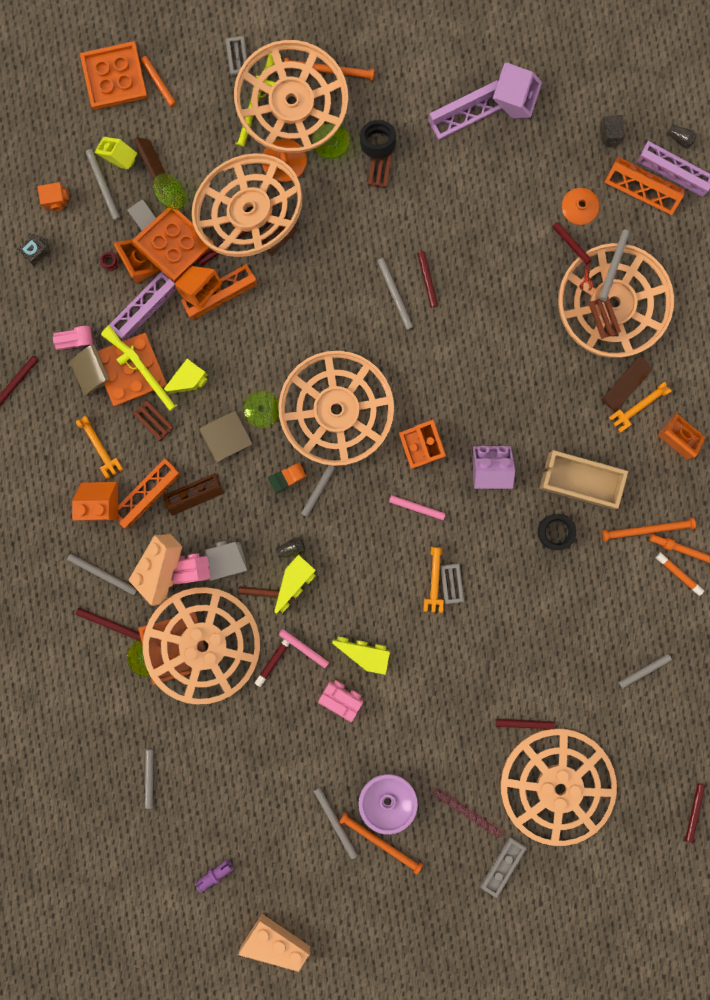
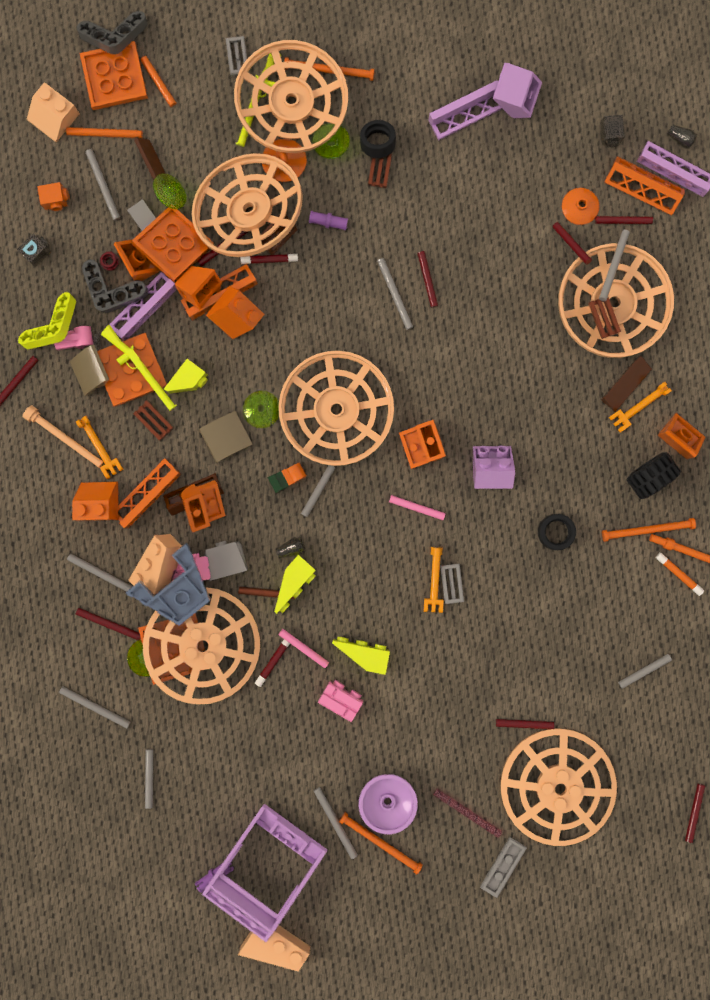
neon yellow slope [94,137,138,169] -> none
tan piece [539,450,628,510] -> none
clear red hand [579,264,593,291] -> none
none -> neon yellow beam [18,292,76,349]
none -> light nougat piece [23,405,103,468]
none -> light nougat slope [27,82,80,143]
none -> light grey bar [59,686,131,729]
none -> orange bar [66,127,143,138]
none -> dark grey beam [76,11,148,54]
none -> dark grey beam [82,260,149,313]
none -> sand blue wing [126,543,210,625]
none -> orange brick [181,480,226,533]
none -> lavender window [202,804,327,942]
none -> orange slope [205,285,265,339]
none -> dark red bar [241,254,298,264]
none -> medium lavender pin [309,211,348,231]
none -> dark red bar [595,216,653,224]
none -> black tyre [626,452,681,499]

